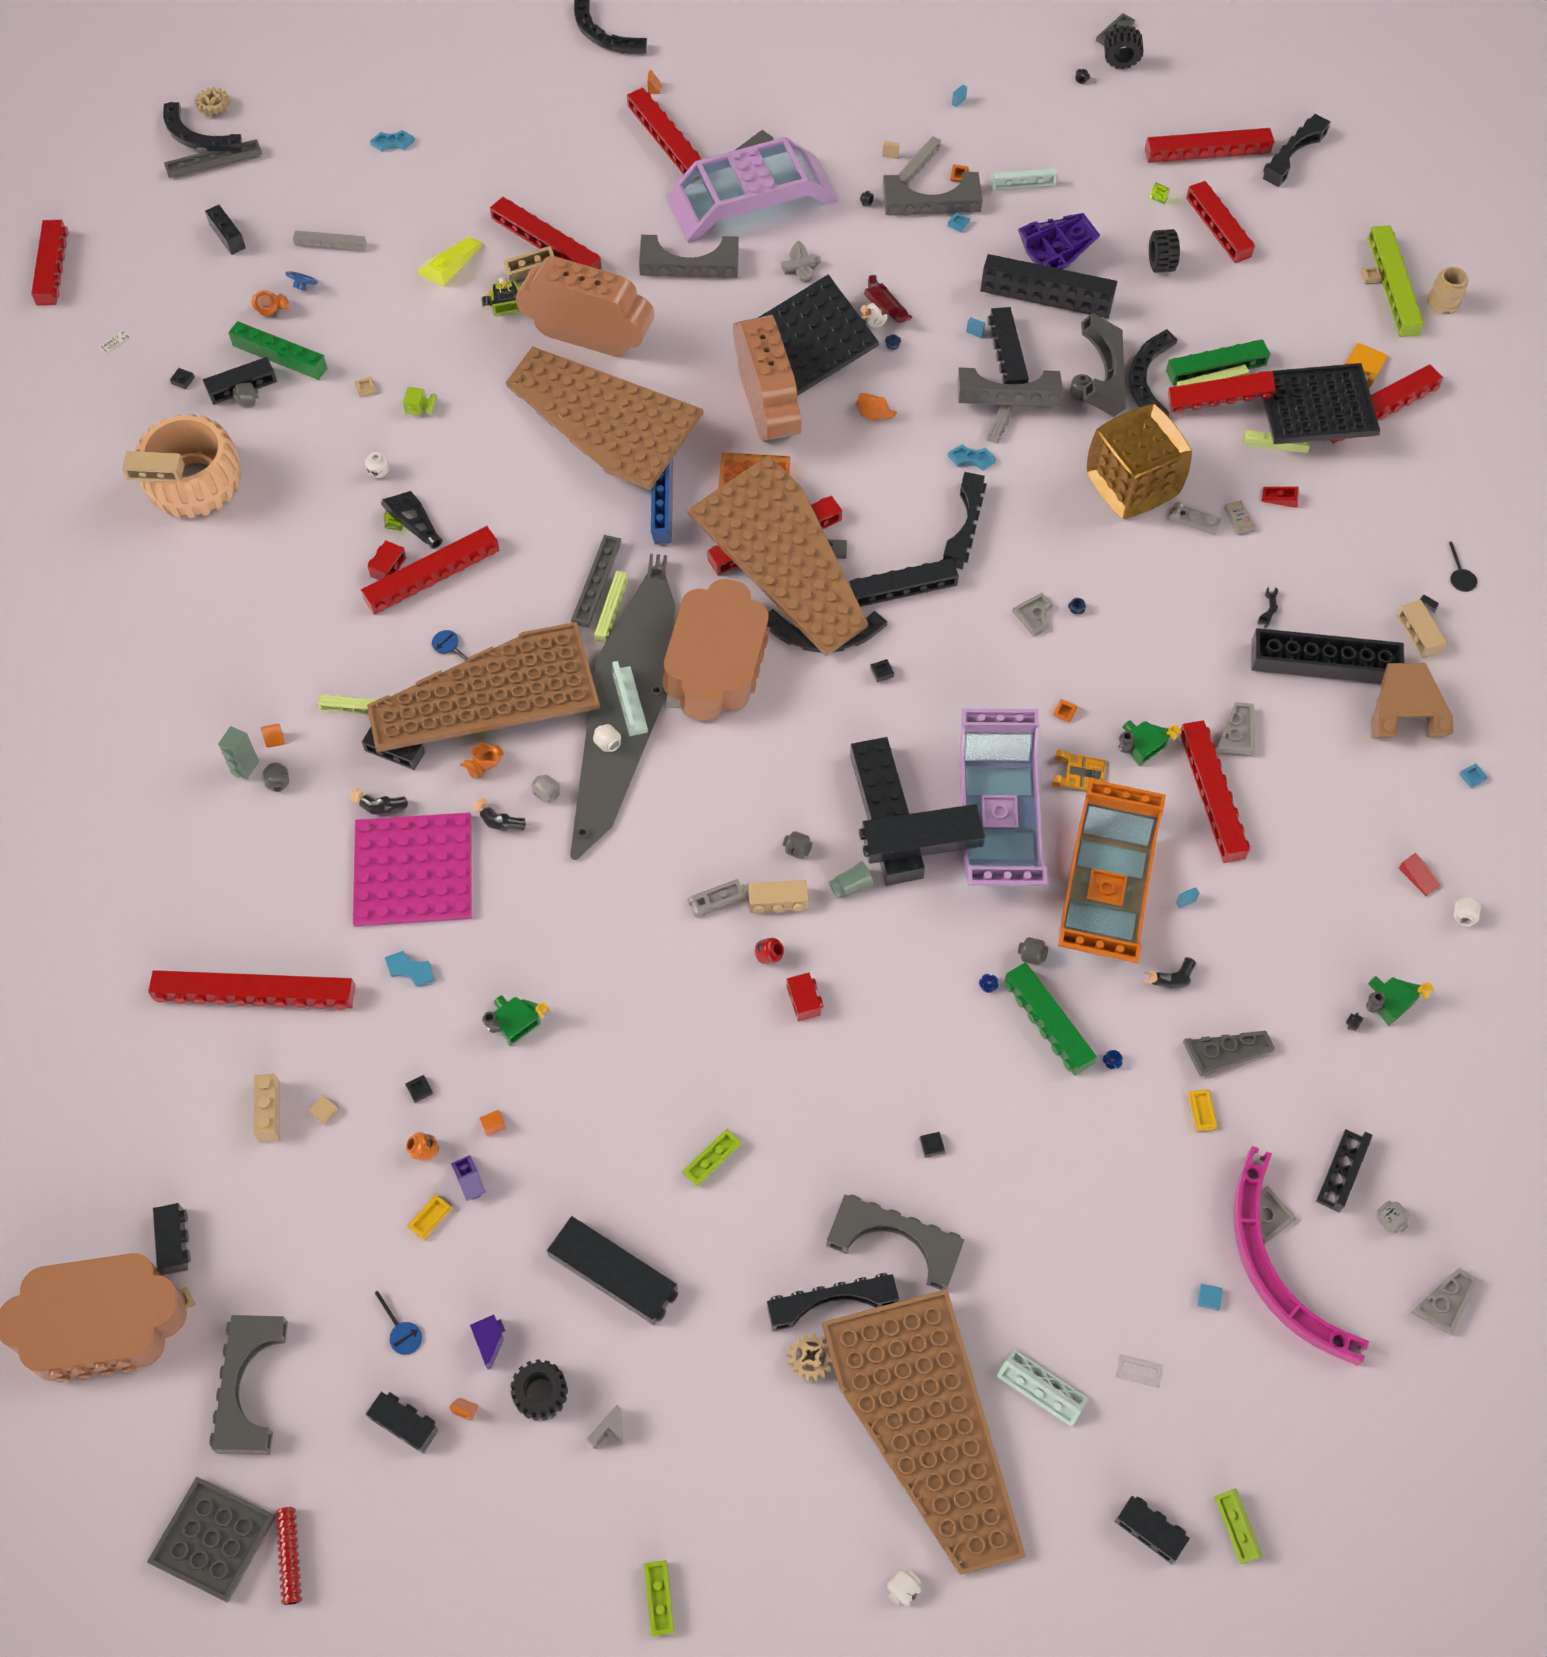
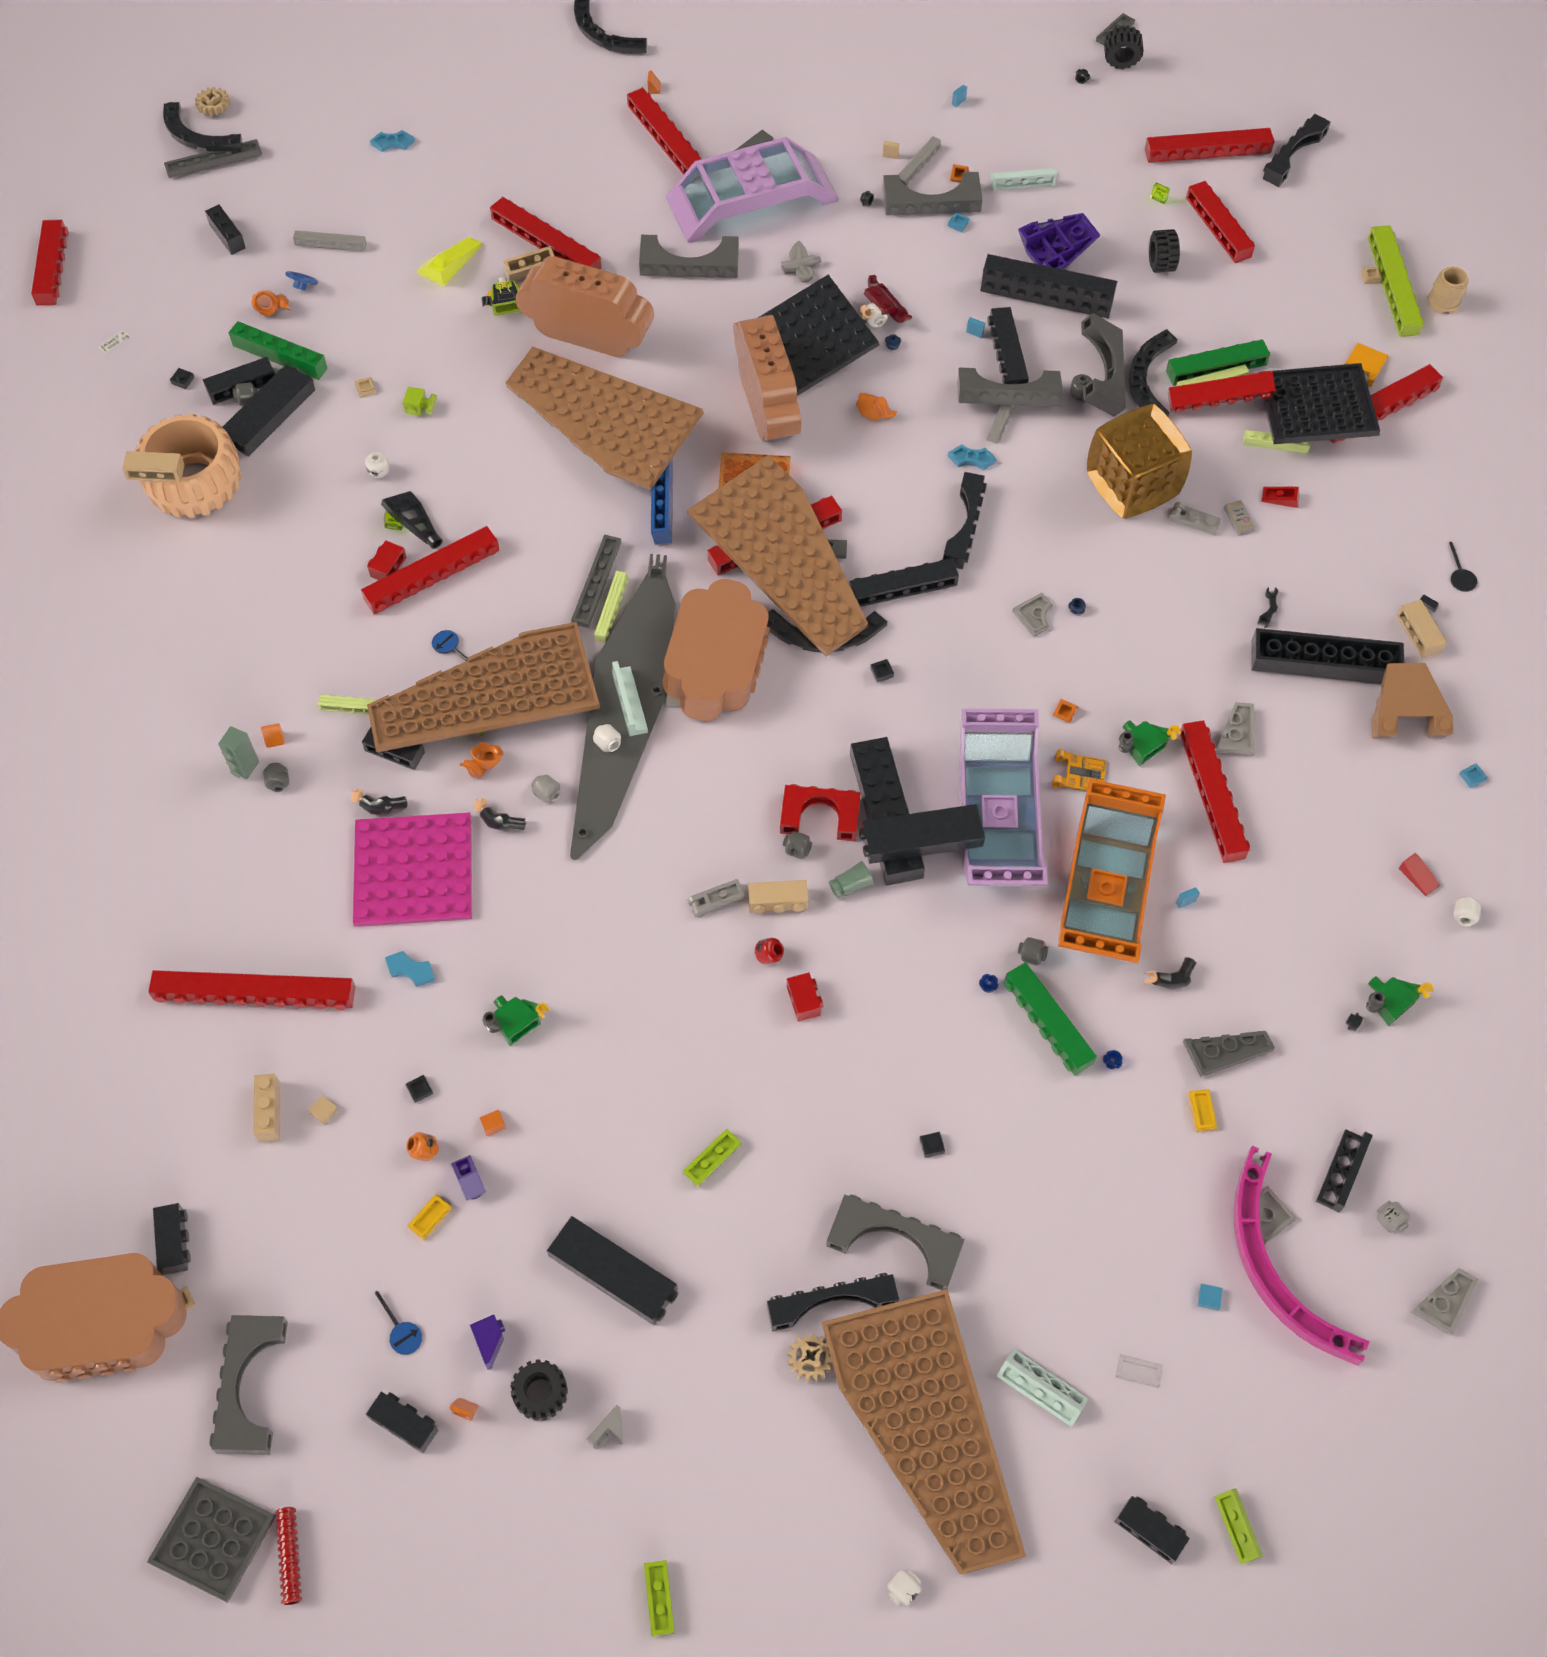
none -> black brick [222,364,315,457]
none -> red arch [780,784,861,842]

